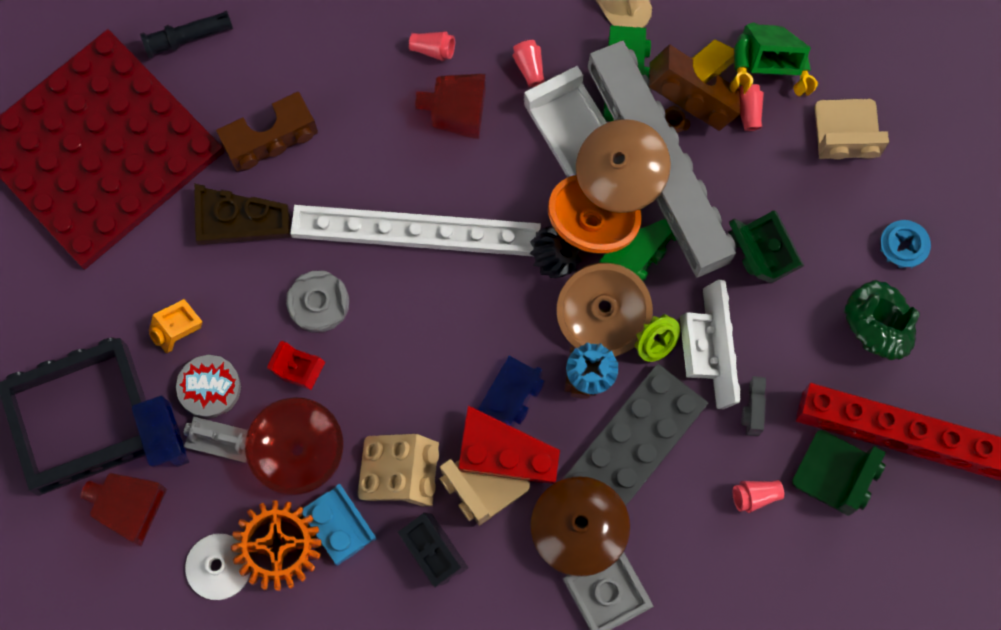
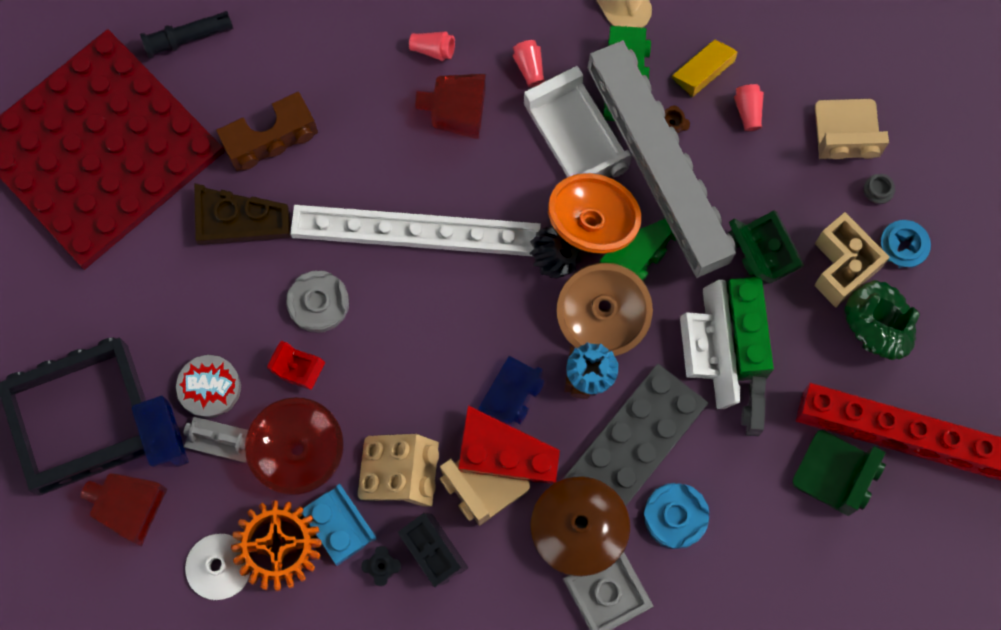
light orange bracket [149,299,203,353] -> none
medium nougat dish [576,119,671,213] -> none
lime gear [634,314,680,362] -> none
reddish brown arch [649,44,740,131] -> none
green torso [730,22,818,96] -> none
coral cone [733,480,784,513] -> none
none -> black plate [361,546,401,586]
none -> dark azure tile [643,483,709,549]
none -> green arch [726,277,774,381]
none -> tan brick [814,212,890,308]
none -> dark grey plate [864,174,895,204]

